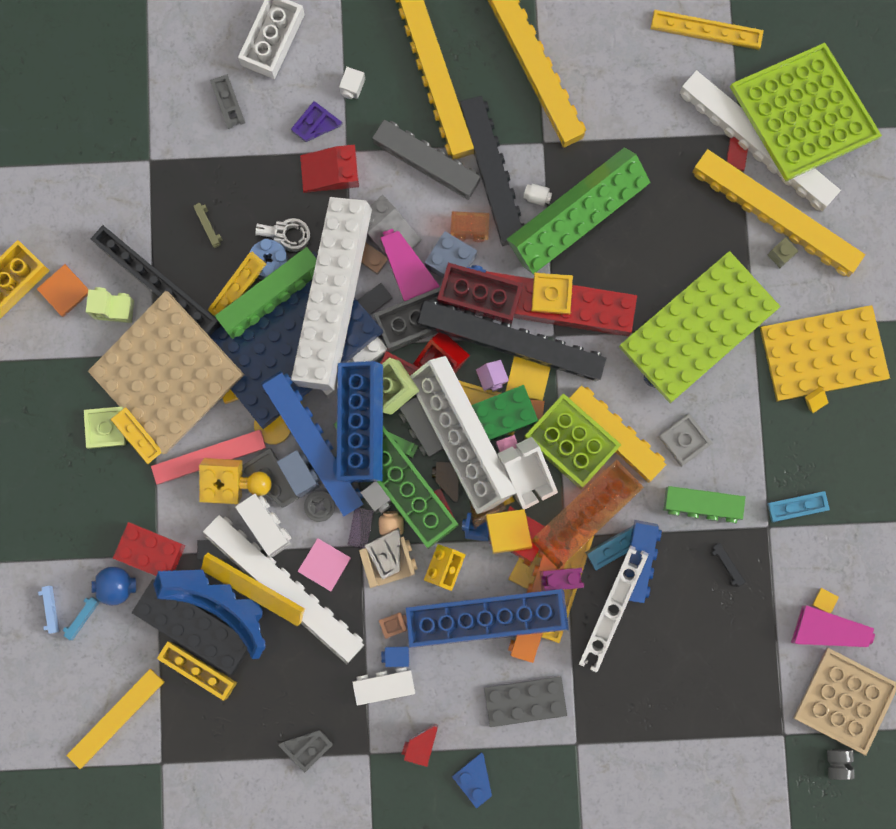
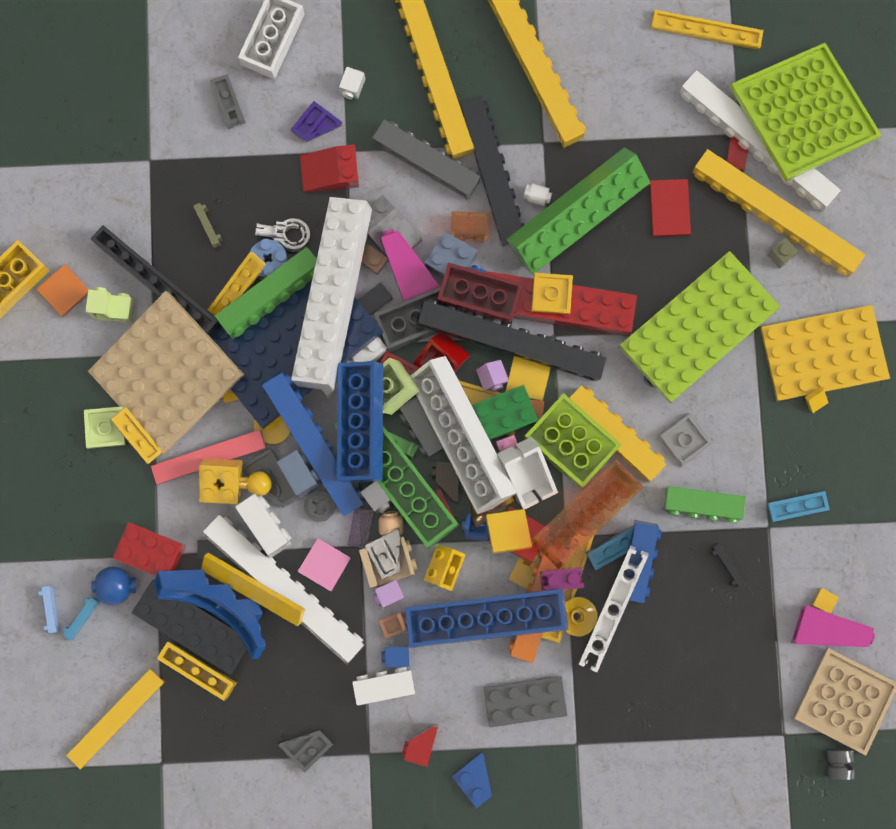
none -> lavender brick [373,580,405,608]
none -> yellow dish [566,597,597,636]
none -> red tile [650,179,691,237]

